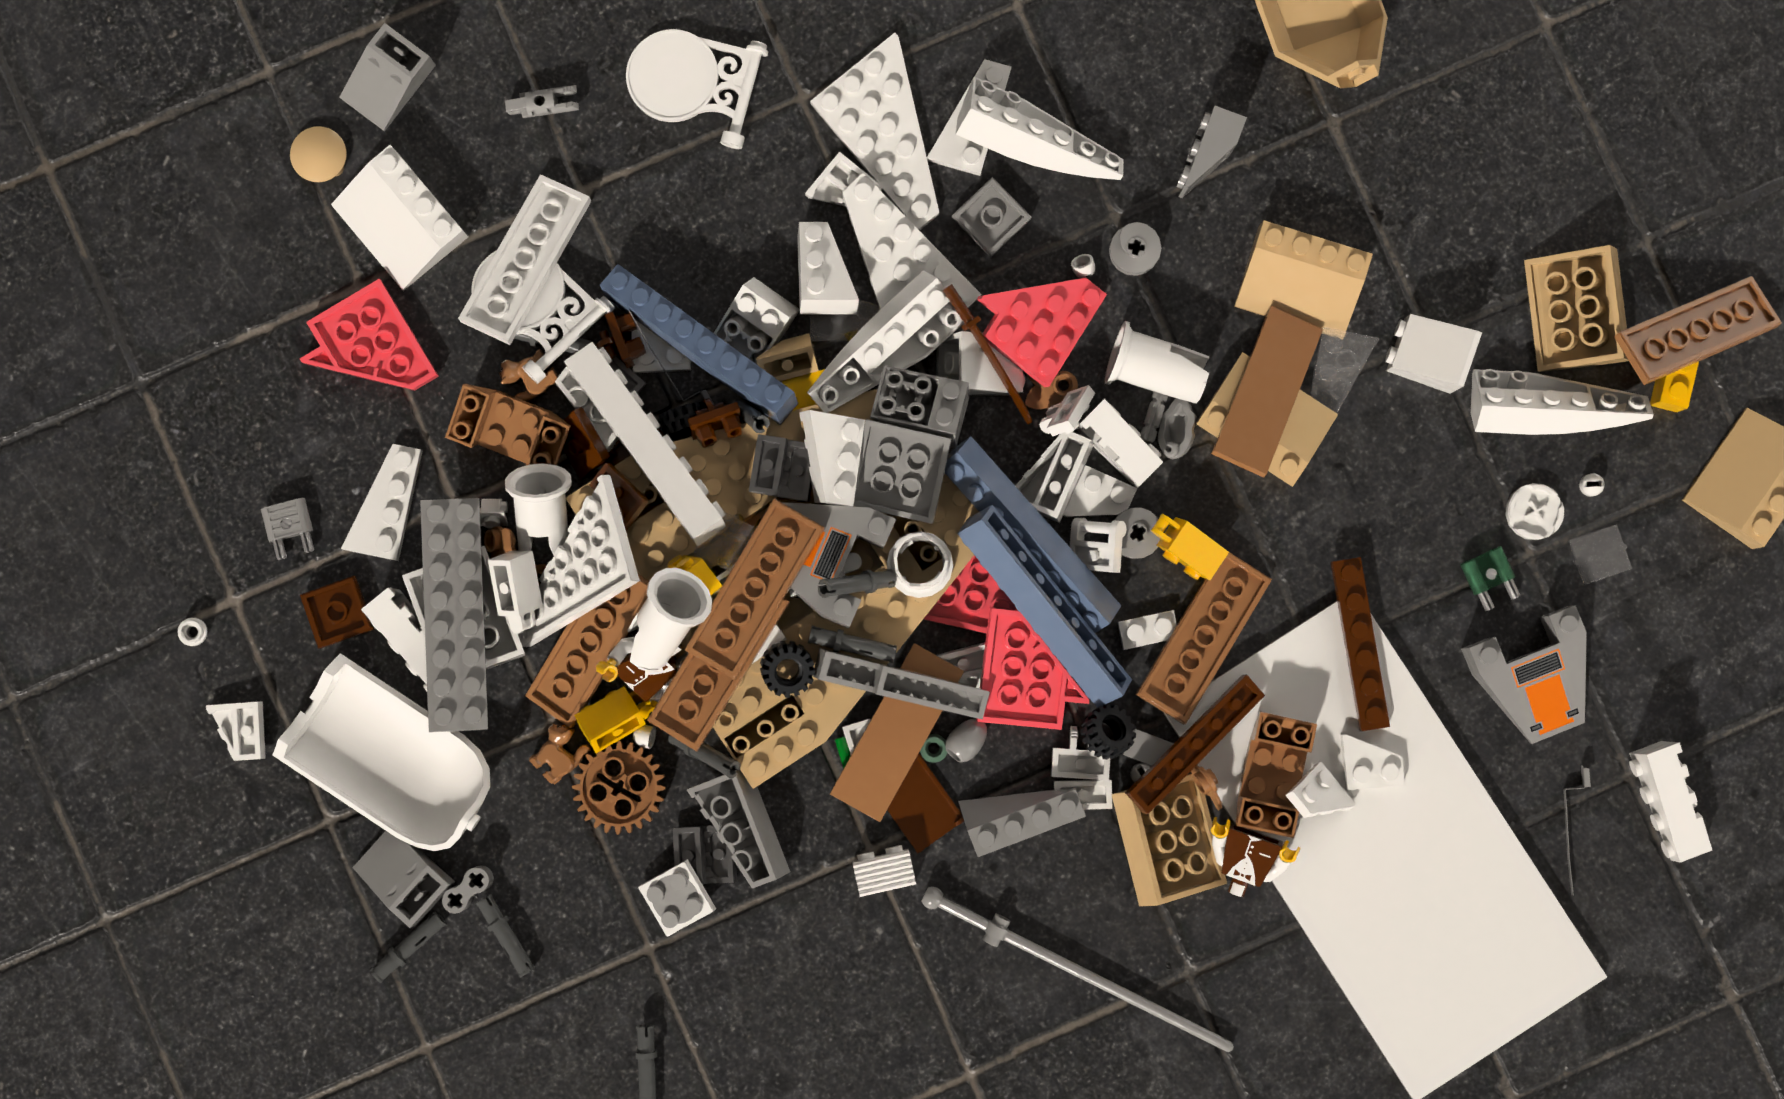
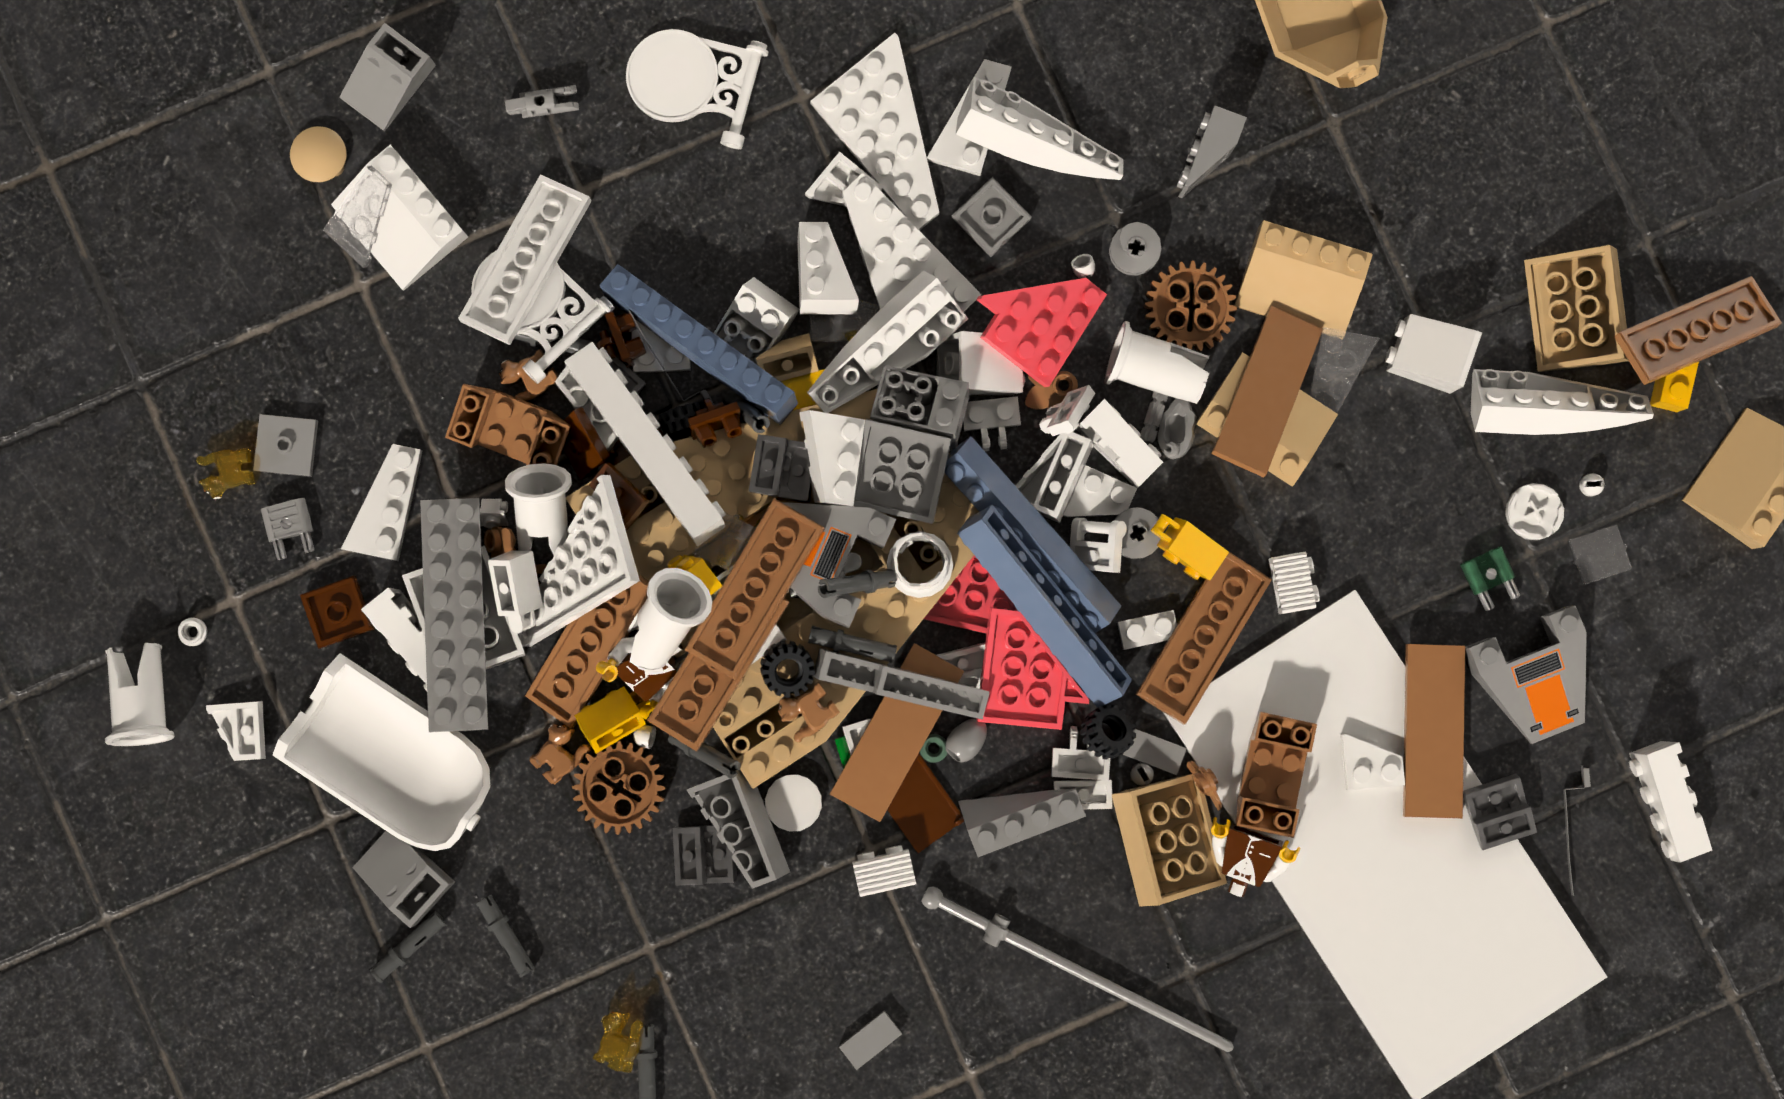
coral wing [300,278,439,391] -> none
light grey axle [442,865,494,914] -> none
light grey piece [638,859,716,937] -> none
reddish brown sword [942,284,1032,425] -> none
reddish brown plate [1125,674,1265,815] -> none
white wing [1286,762,1356,818] -> none
reddish brown plate [1331,557,1390,732] -> none
none -> white piece [105,643,174,746]
none -> clear yellow animal [196,448,256,499]
none -> light grey plate [253,414,318,477]
none -> clear wing [323,165,392,268]
none -> clear yellow animal [592,1012,643,1072]
none -> white tile [765,774,822,832]
none -> medium nougat animal [778,683,840,743]
none -> light grey tile [839,1010,902,1070]
none -> white hinge [963,396,1021,451]
none -> medium nougat gear [1144,261,1237,353]
none -> white brick [1268,551,1319,614]
none -> medium nougat tile [1403,644,1465,819]
none -> flat silver slope [1463,774,1537,850]

